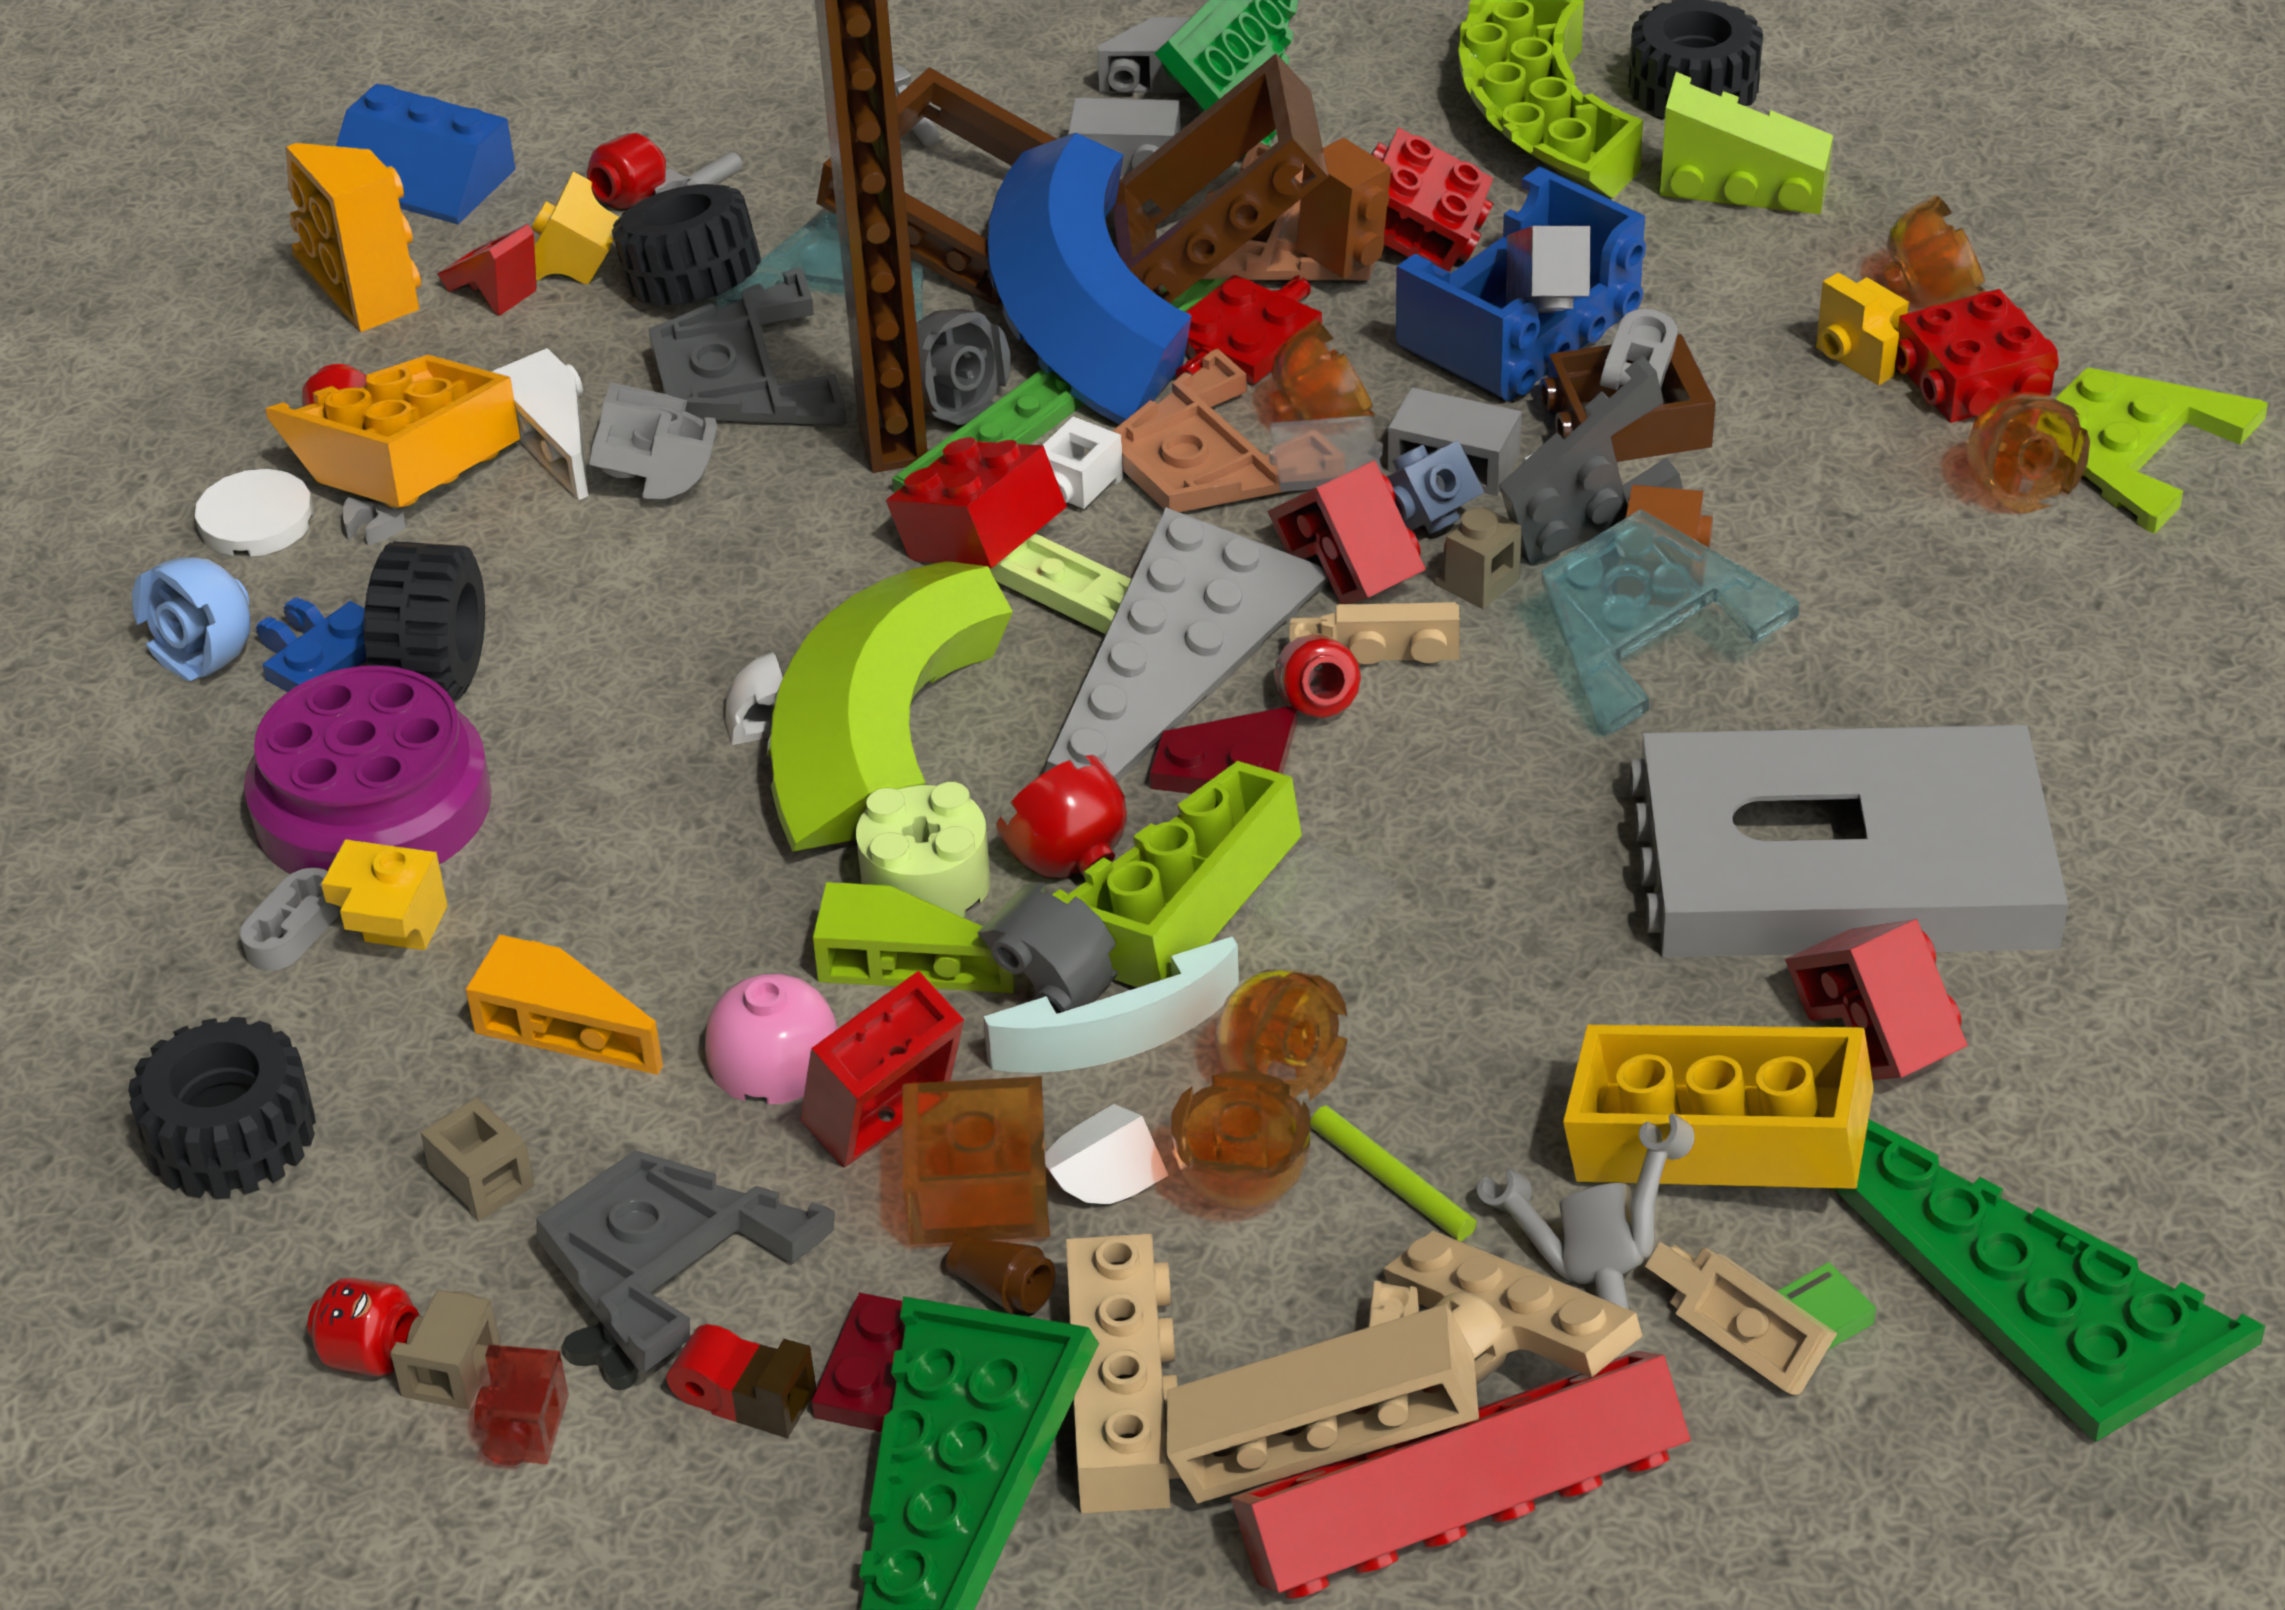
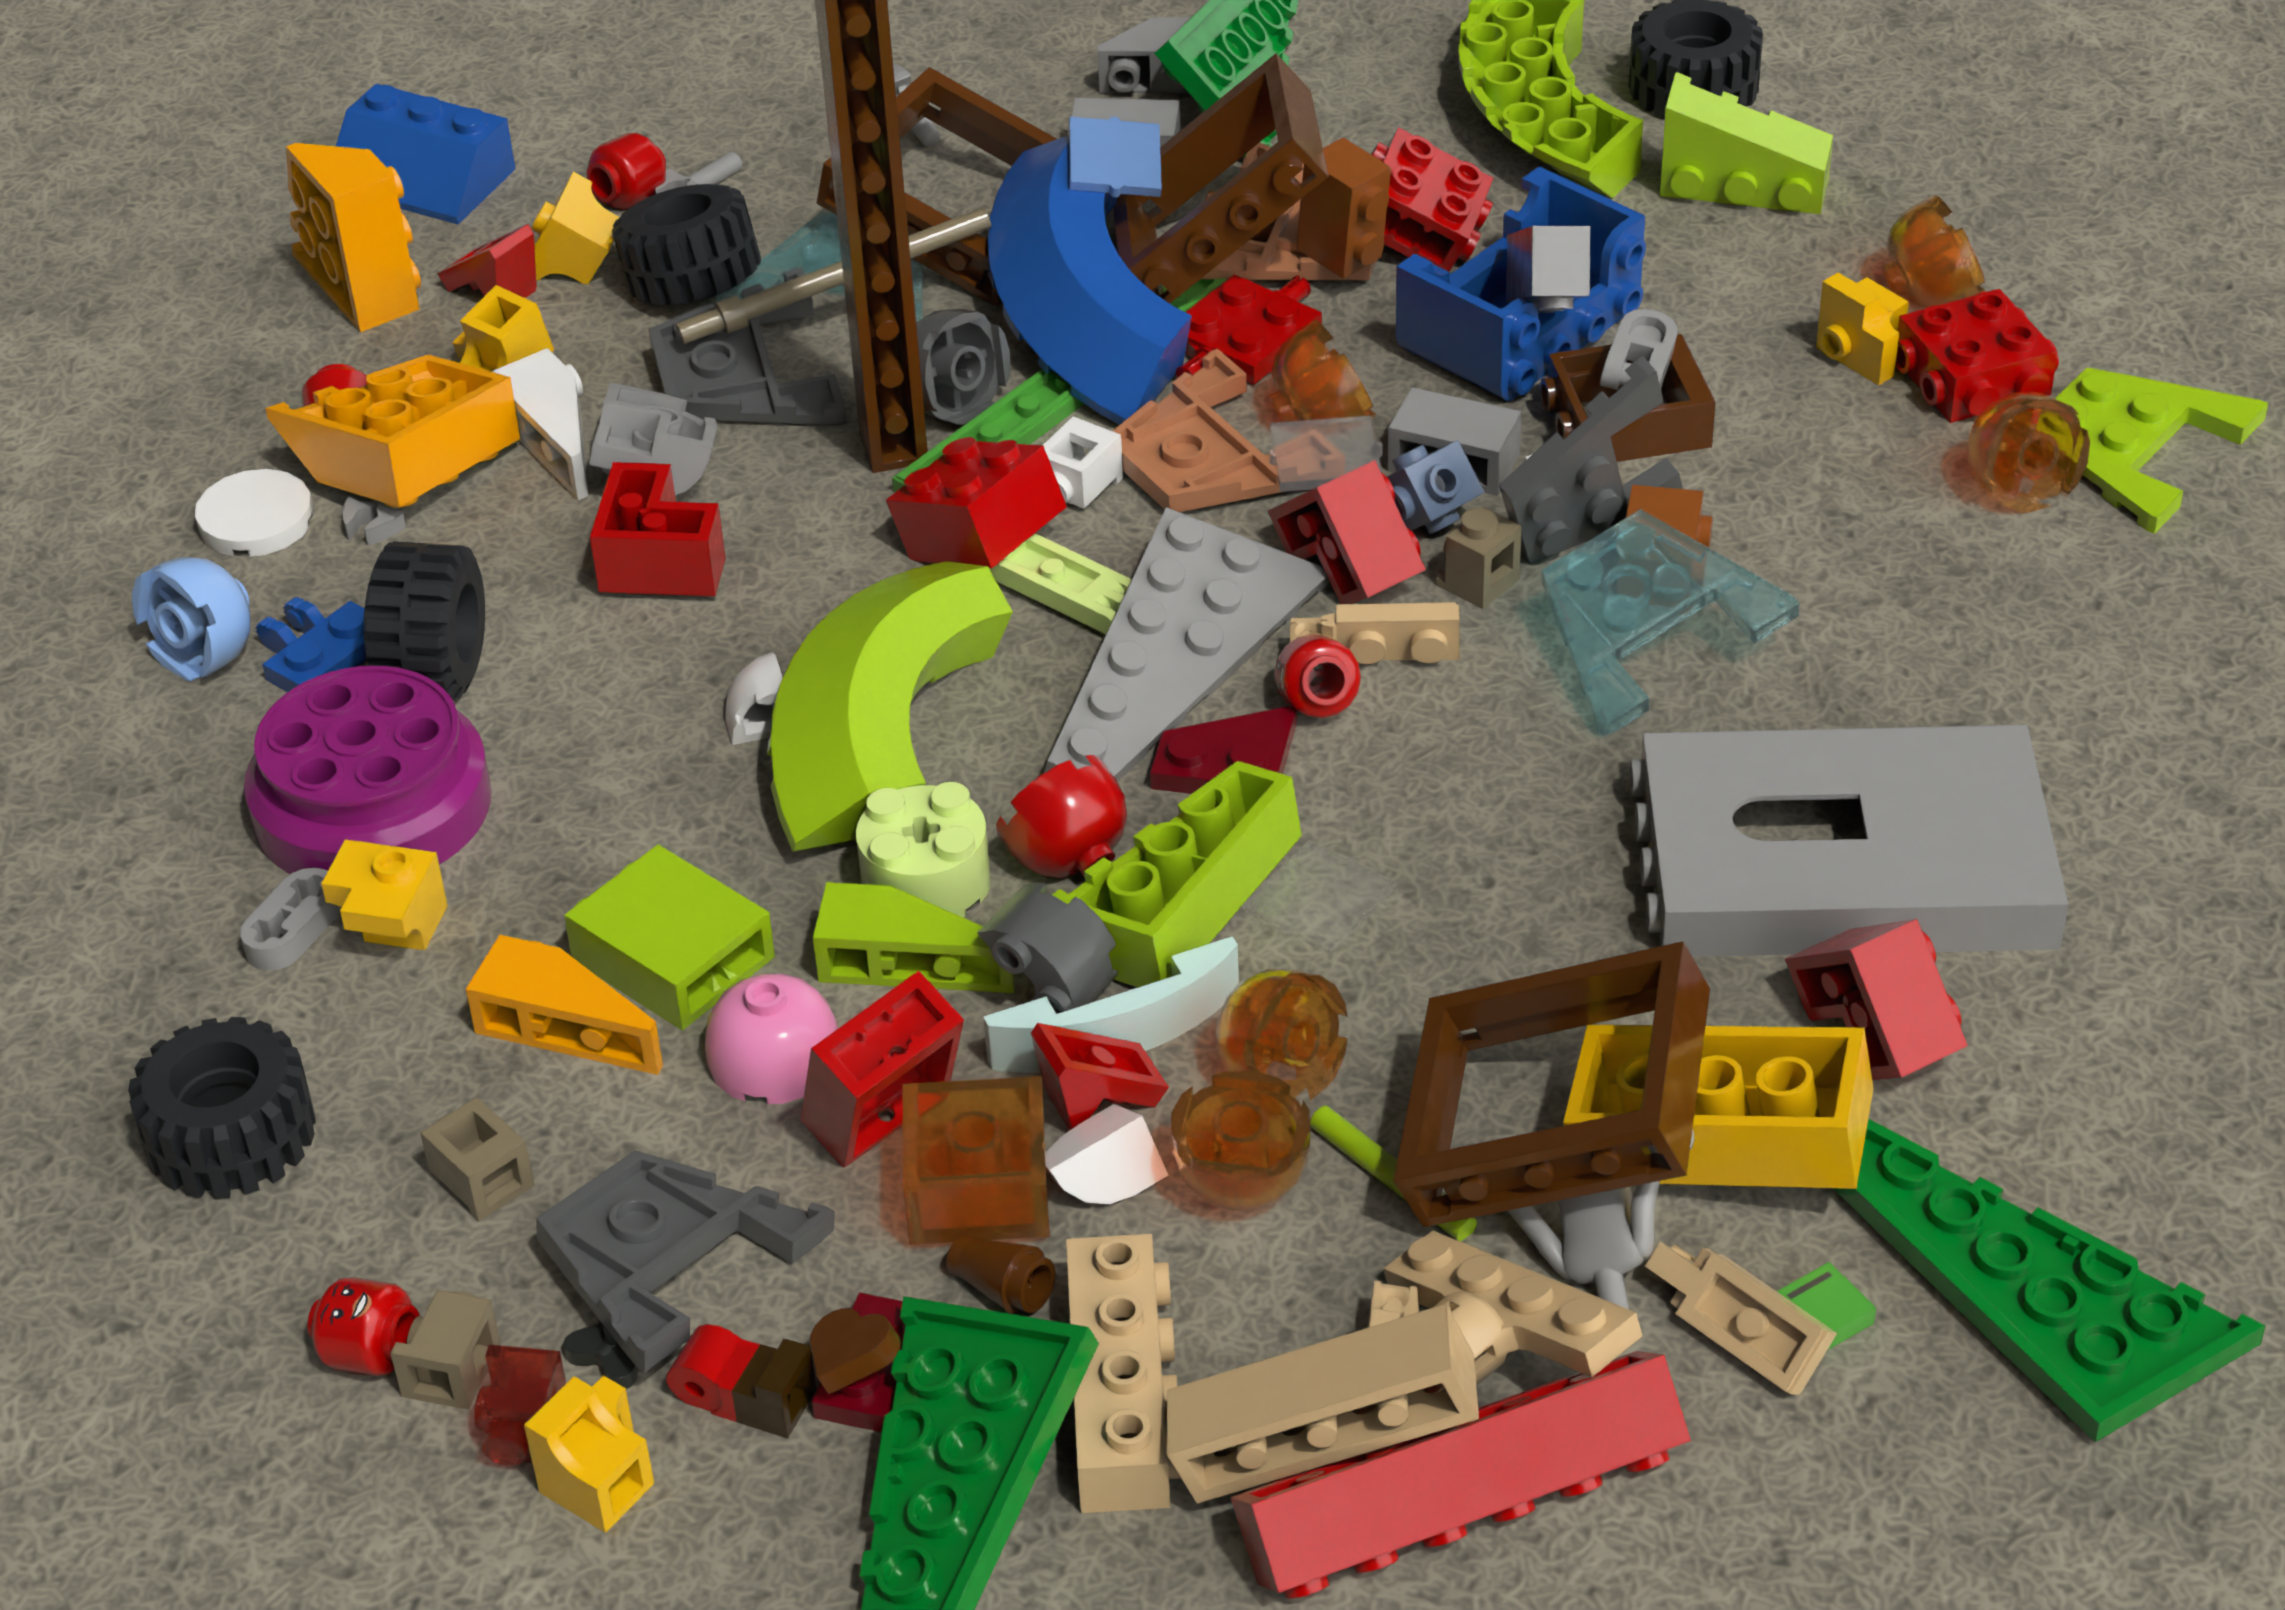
none -> yellow brick [452,285,554,371]
none -> yellow brick [524,1375,654,1533]
none -> lime brick [564,844,775,1031]
none -> red brick [590,462,726,597]
none -> dark tan bar [675,208,991,345]
none -> reddish brown tile [810,1308,901,1394]
none -> red slope [1030,1023,1169,1130]
none -> medium blue piece [1068,117,1162,197]
none -> reddish brown window [1393,941,1710,1227]

